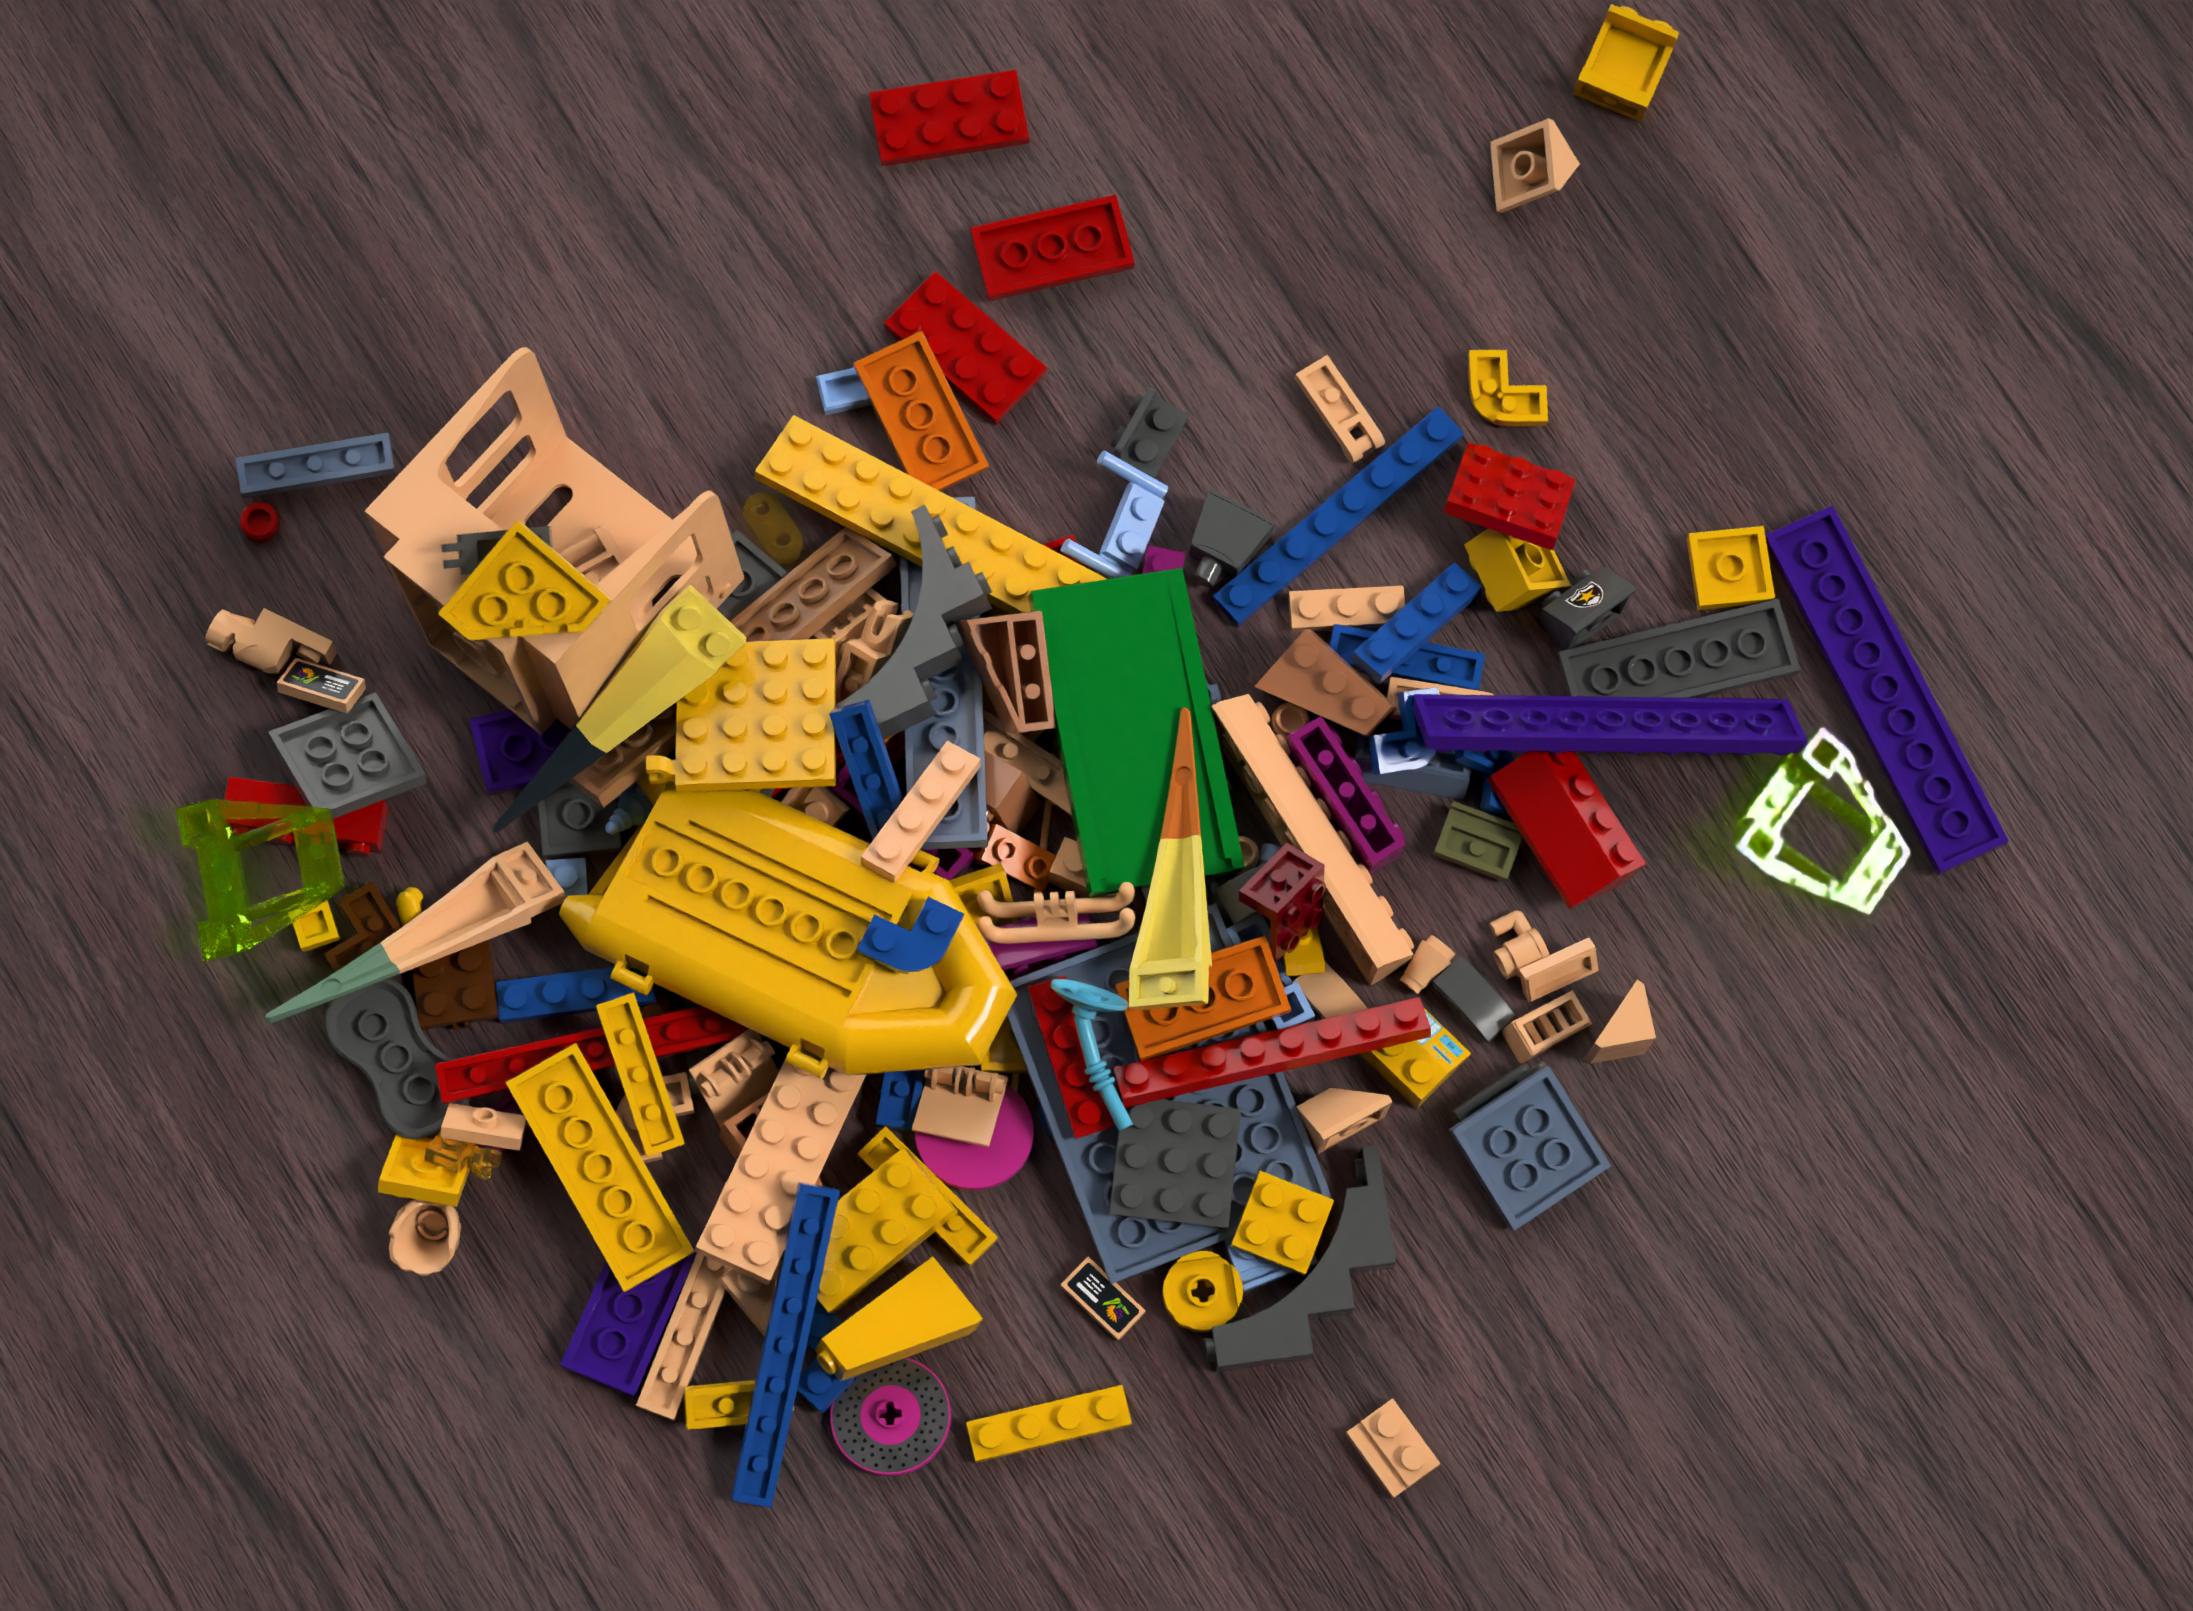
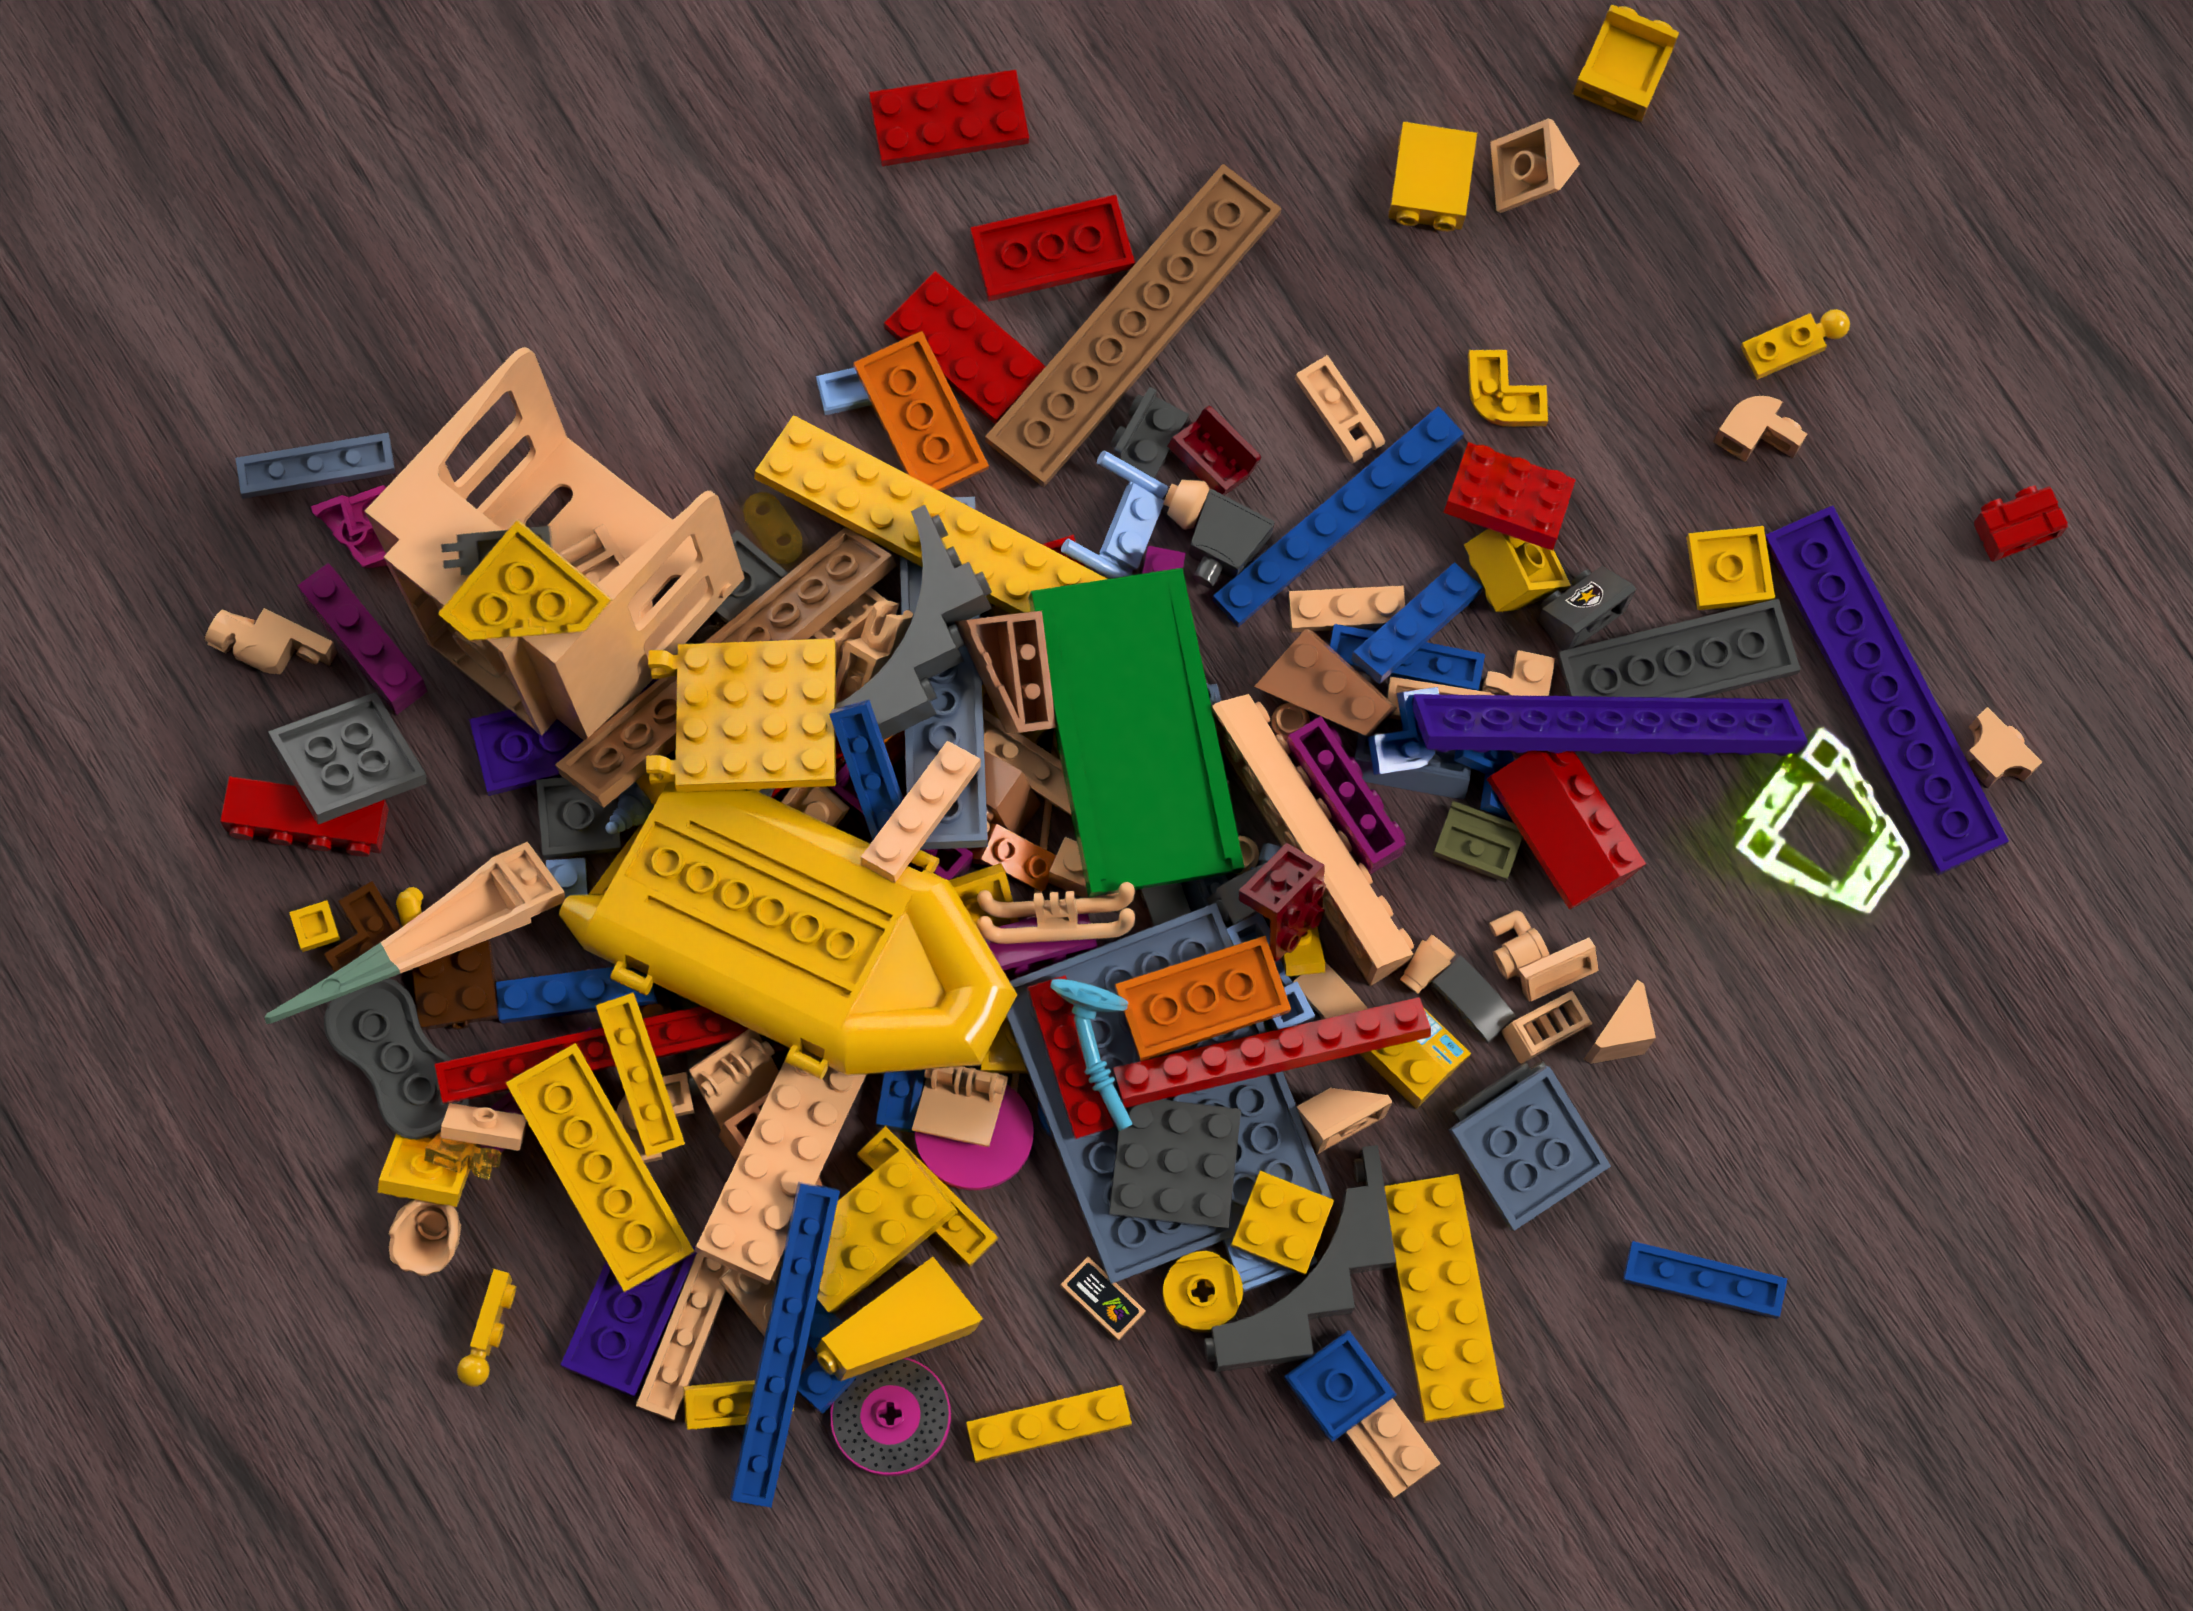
clear neon green windscreen [175,799,345,962] -> none
red tile [240,502,280,543] -> none
tile [277,658,366,714] -> none
light yellow plate [494,584,746,833] -> none
blue plate [856,897,964,974] -> none
light yellow plate [1129,707,1212,1011] -> none
none -> magenta brick [297,562,428,715]
none -> dark pink slope [311,485,387,568]
none -> yellow plate [457,1269,516,1387]
none -> medium nougat plate [985,164,1282,488]
none -> light nougat cone [1163,480,1210,530]
none -> dark red bracket [1167,405,1261,496]
none -> blue plate [1284,1330,1397,1443]
none -> yellow plate [1384,1174,1504,1423]
none -> yellow panel [1388,122,1477,232]
none -> light nougat plate [1482,650,1555,696]
none -> blue plate [1622,1241,1788,1319]
none -> light nougat brick [1713,396,1807,462]
none -> yellow plate [1741,309,1850,380]
none -> light nougat brick [1965,707,2042,788]
none -> red brick [1974,485,2068,562]

